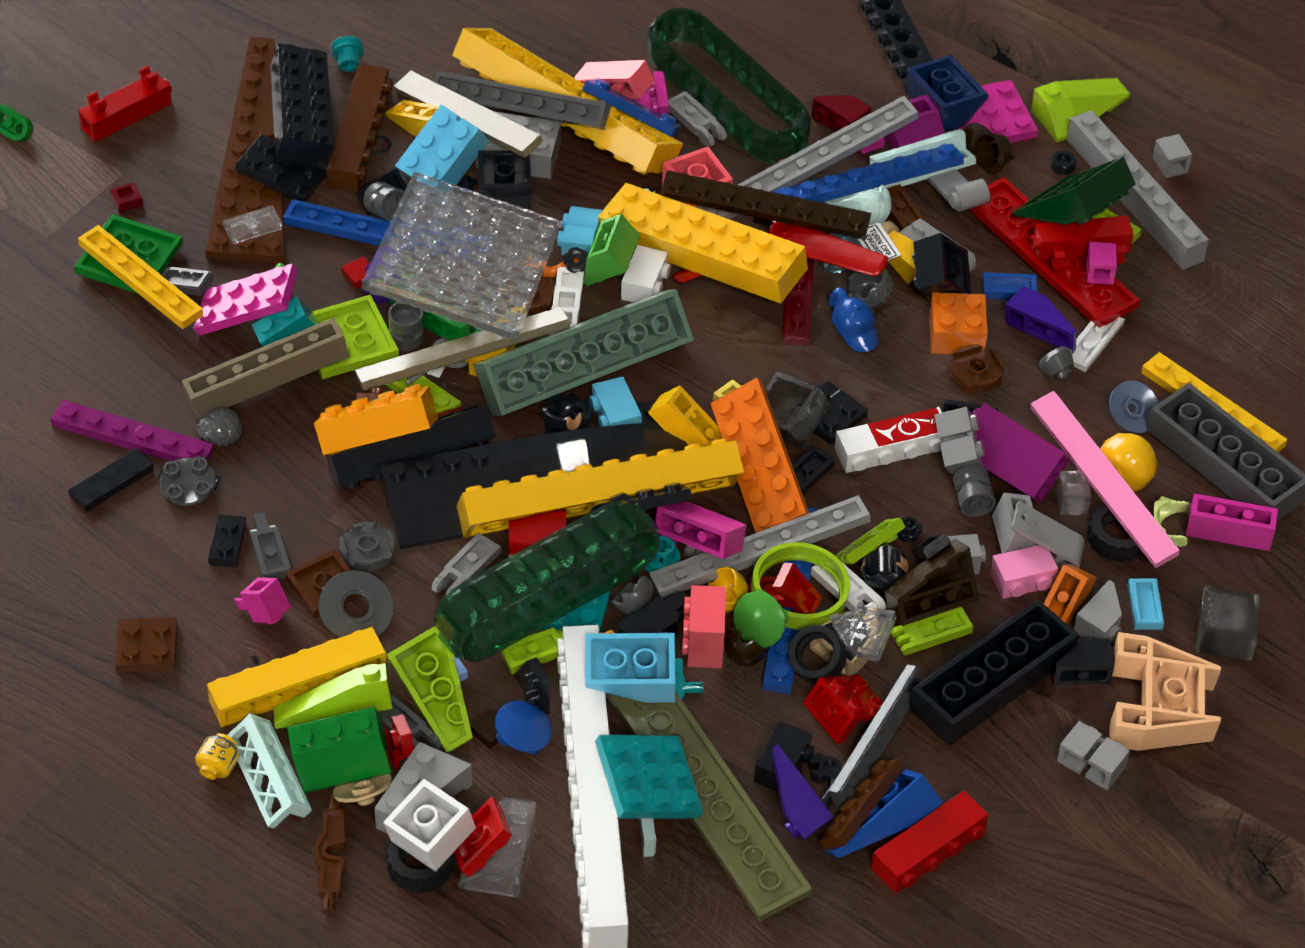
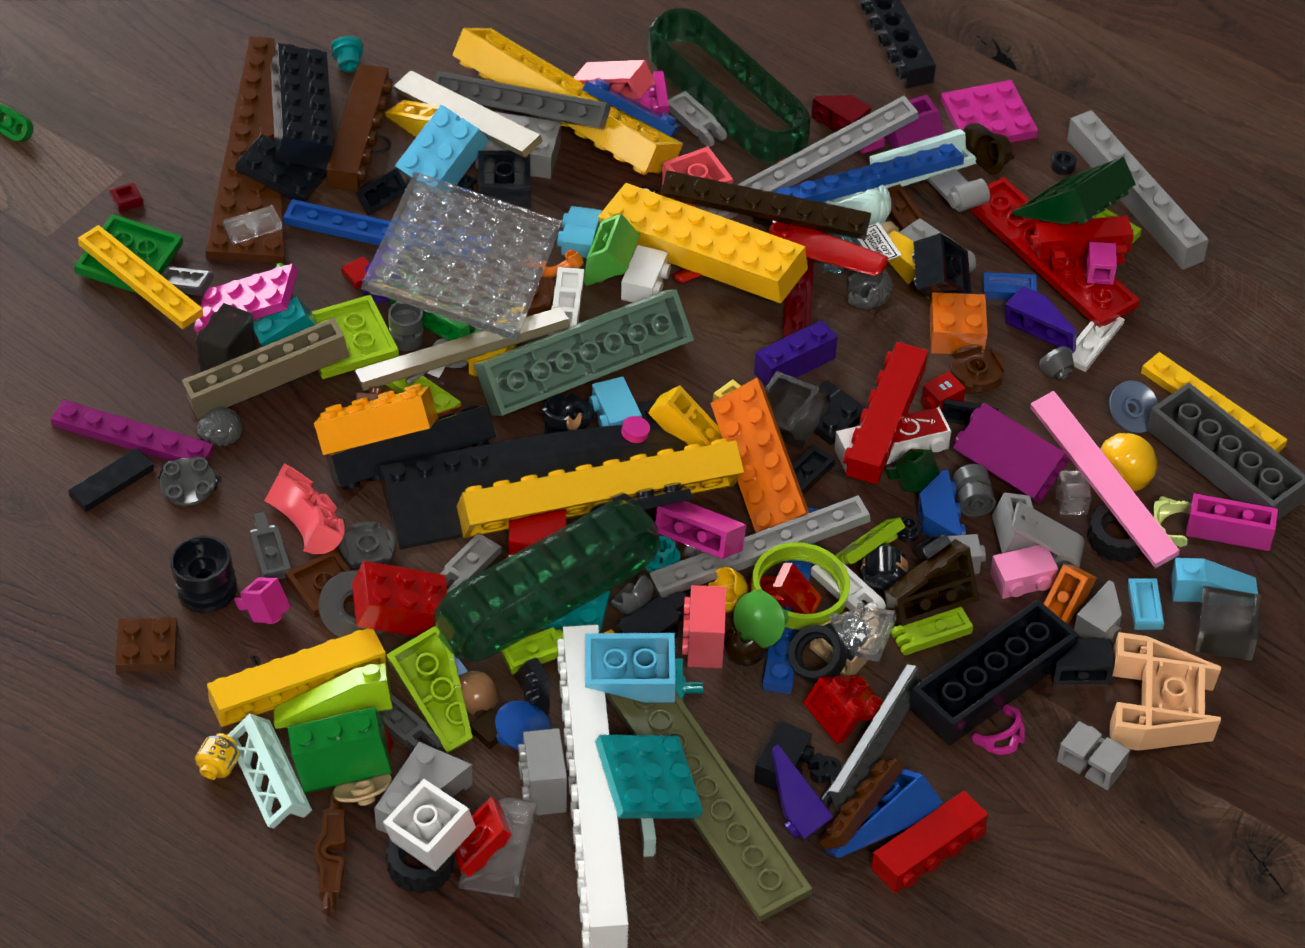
red brick [78,65,172,142] -> none
black plate [208,514,247,568] -> none
dark grey wheel [363,182,411,222] -> none
red plate [389,714,414,769] -> none
clear brick [555,438,590,472] -> none
black plate [563,247,588,273] -> none
blue hair [828,287,878,352] -> none
dark blue slope [906,55,988,132] -> none
light grey piece [935,407,985,474] -> none
lime wedge [1031,78,1130,142] -> none
light grey brick [1152,134,1192,178] -> none
none -> black wheel [170,535,237,613]
none -> clear smoke piece [195,303,256,372]
none -> coral brick [264,463,345,554]
none -> red brick [352,561,451,637]
none -> medium nougat hair [459,671,499,715]
none -> light grey brick [518,728,567,816]
none -> dark pink tile [621,416,650,443]
none -> dark purple brick [754,320,838,391]
none -> red brick [843,342,928,485]
none -> dark green brick [885,449,939,494]
none -> blue slope [917,470,966,537]
none -> red brick [921,371,966,413]
none -> dark pink helmet [972,704,1025,755]
none -> medium azure slope [1170,558,1259,604]

